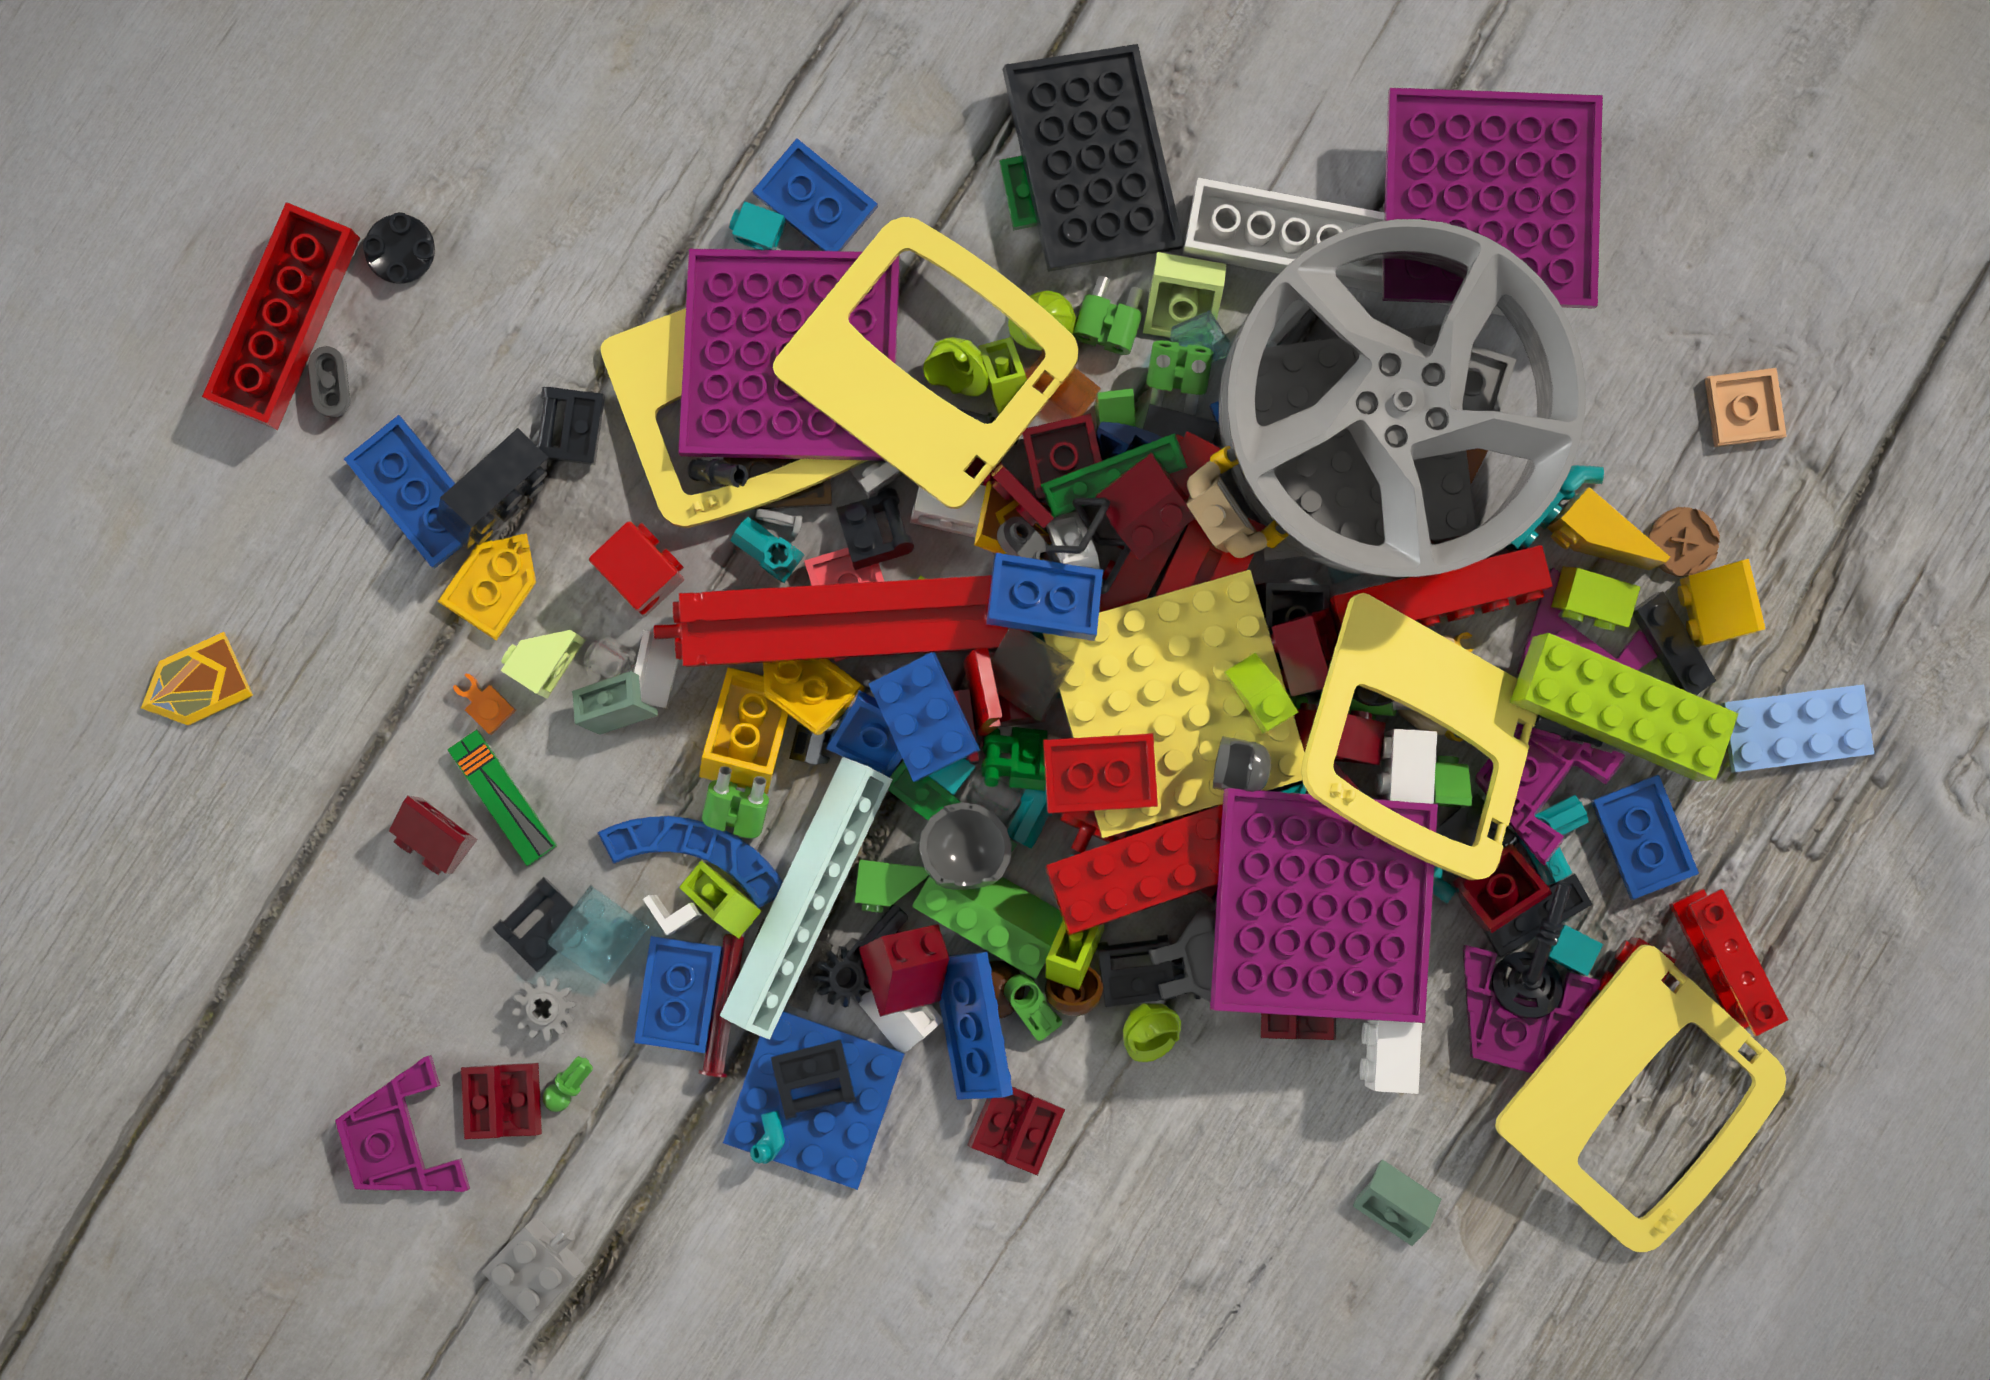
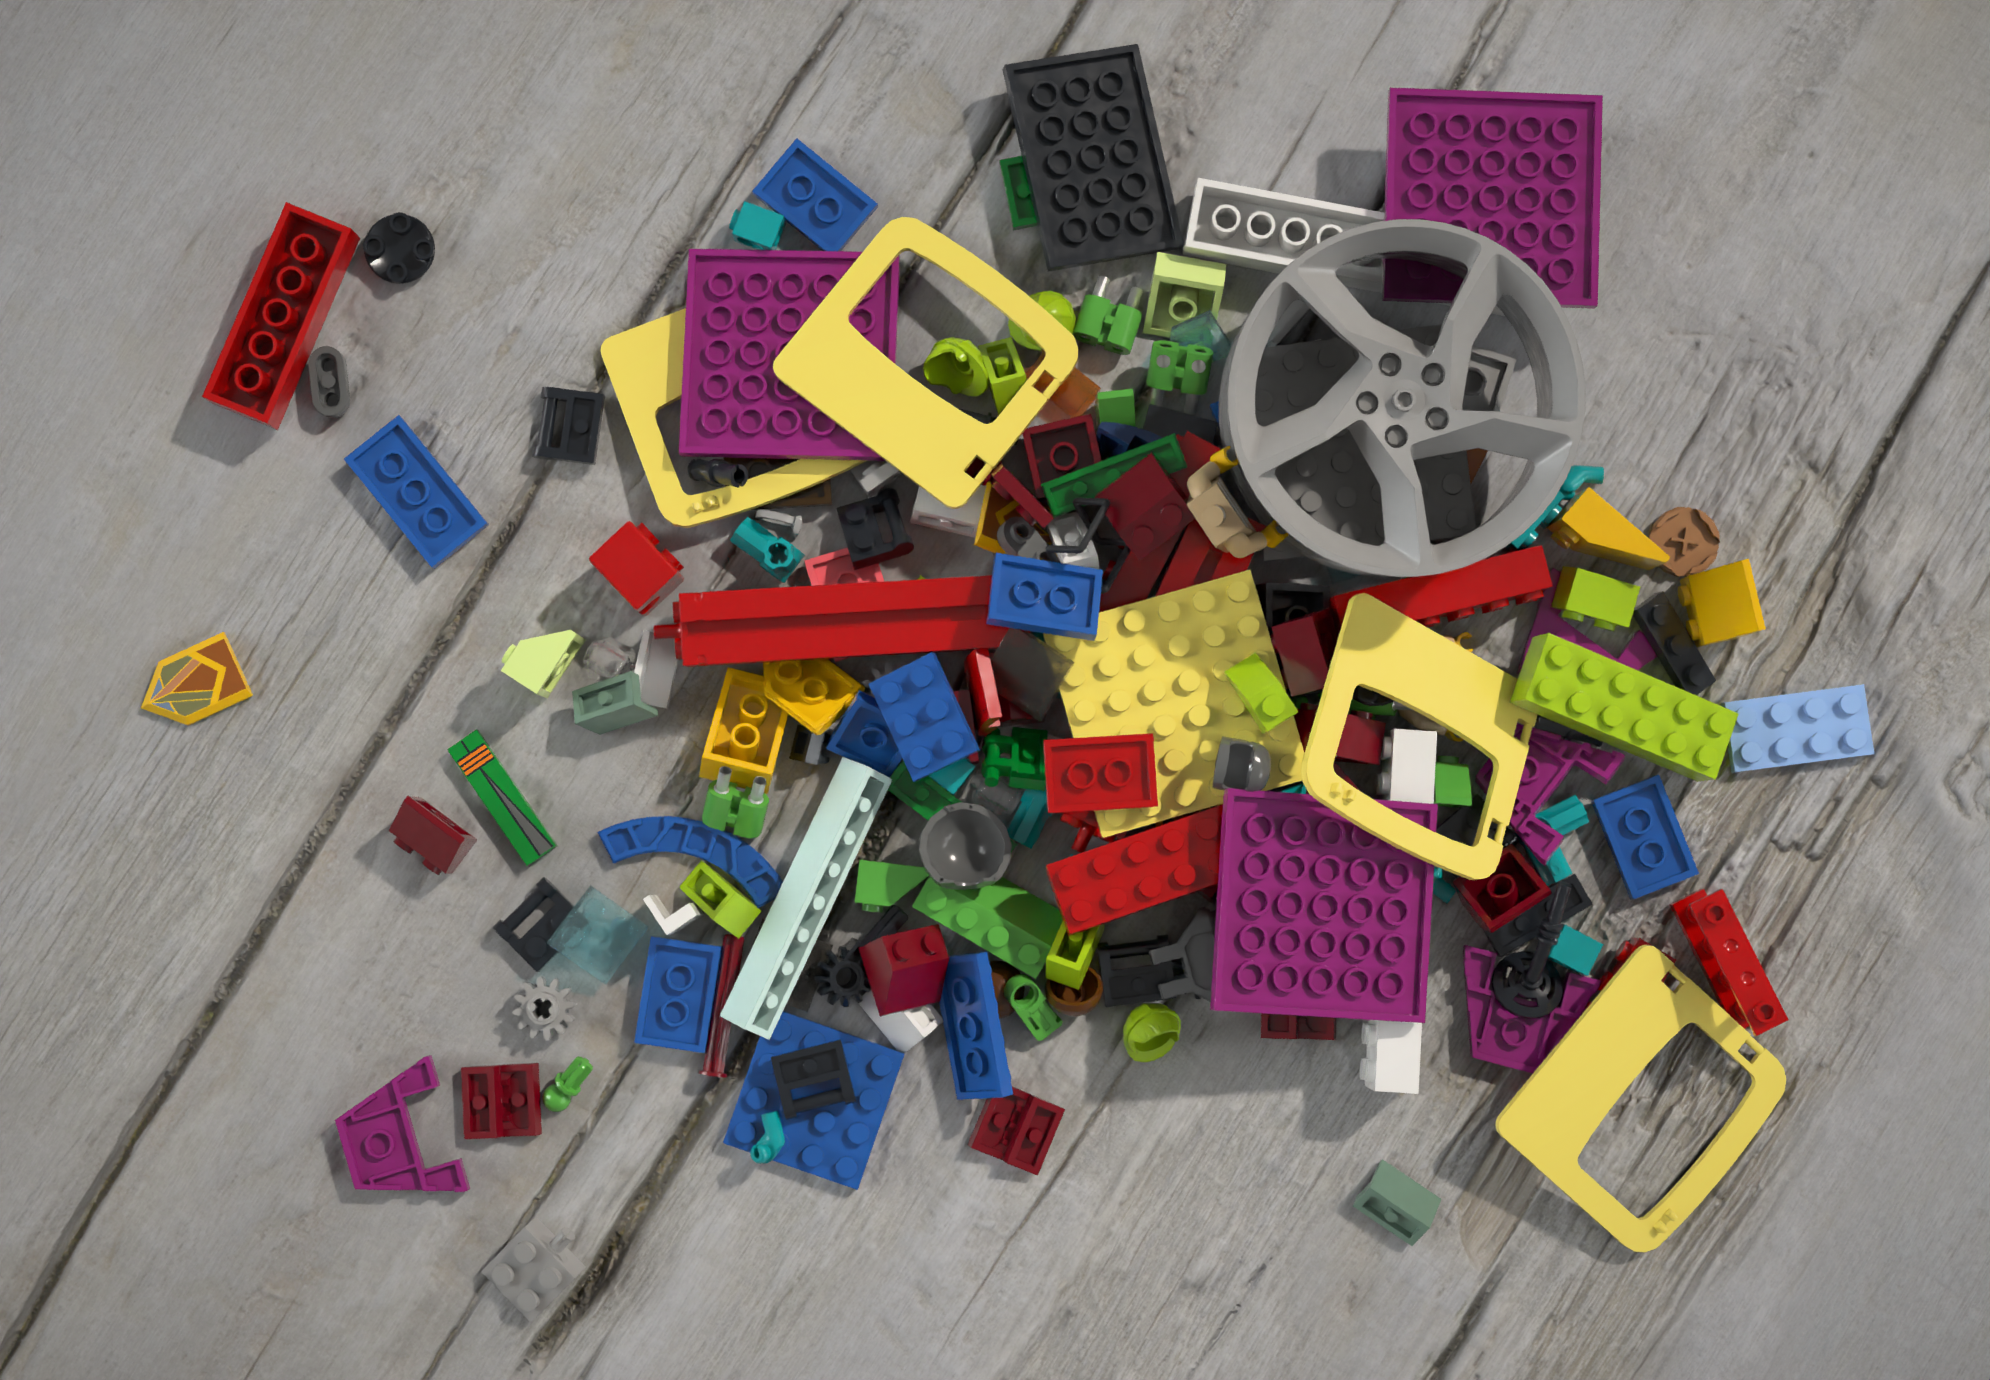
black brick [437,428,549,549] -> none
yellow tile [438,534,536,641] -> none
orange plate [453,673,516,735] -> none
light nougat tile [1704,368,1787,447] -> none

